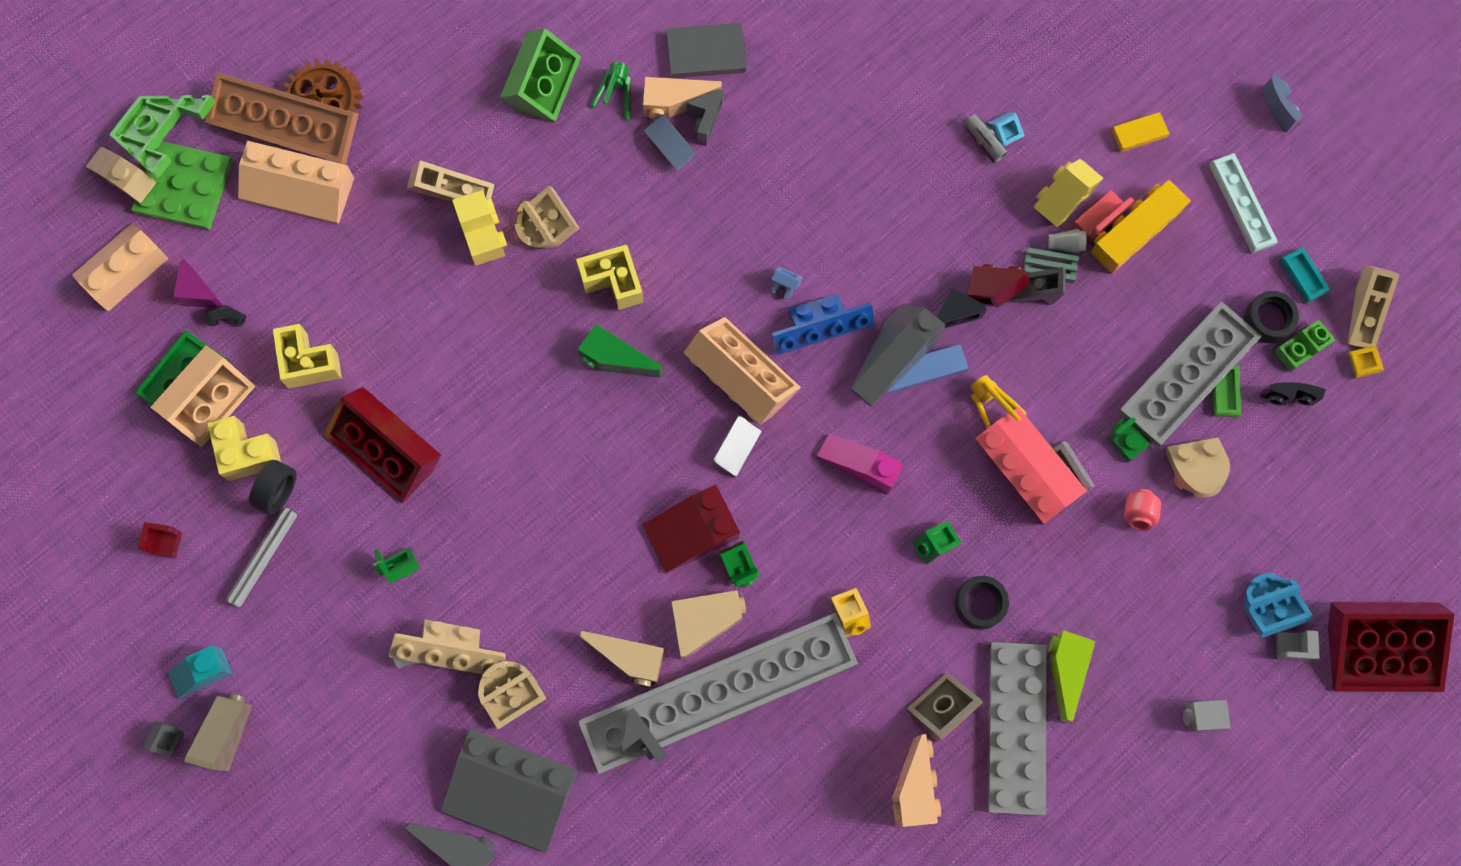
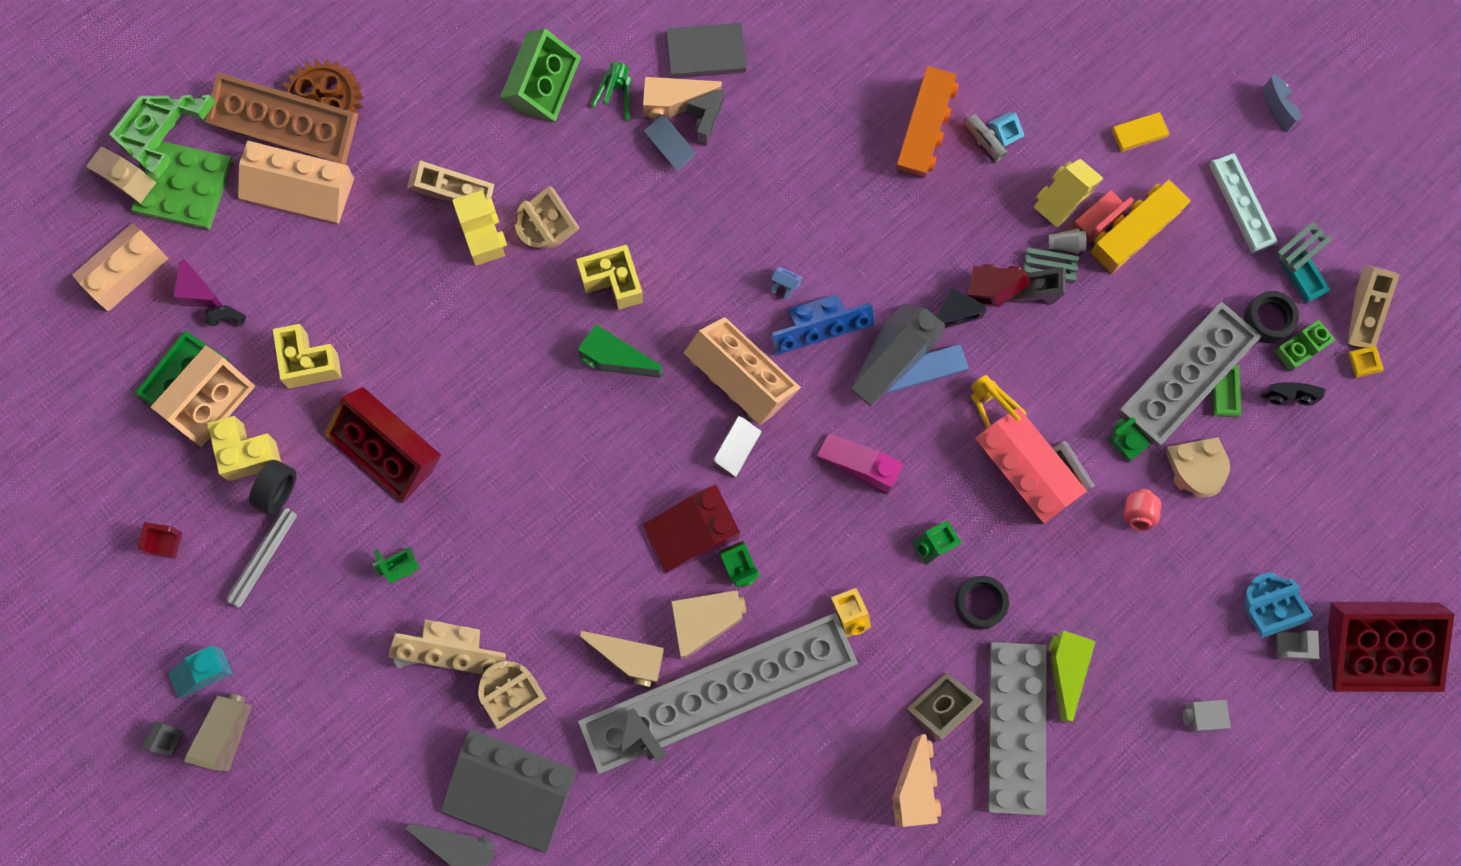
none -> orange wedge [896,66,959,178]
none -> sand green tile [1275,221,1332,273]

